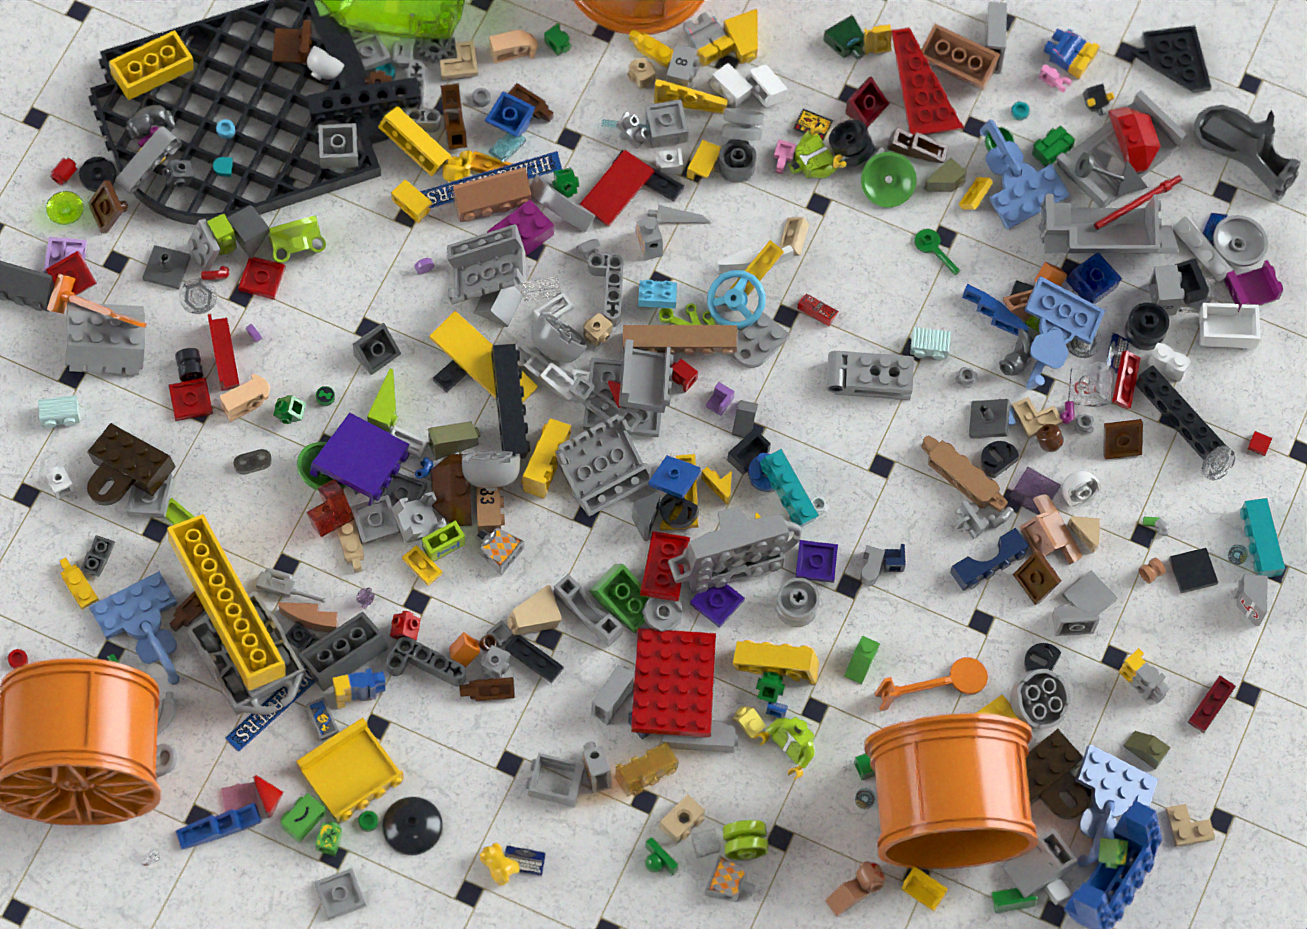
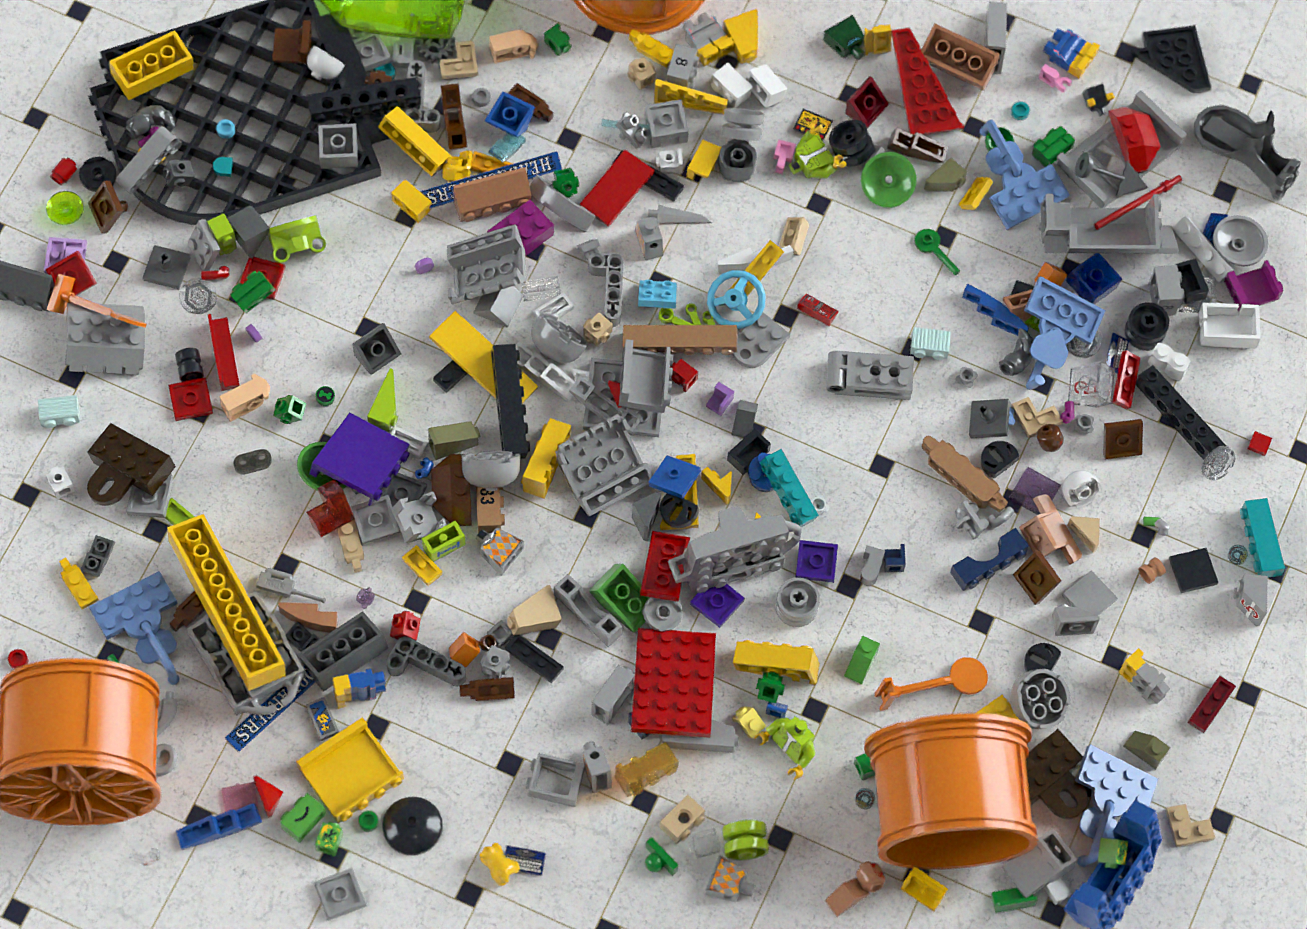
none -> green brick [230,271,276,314]

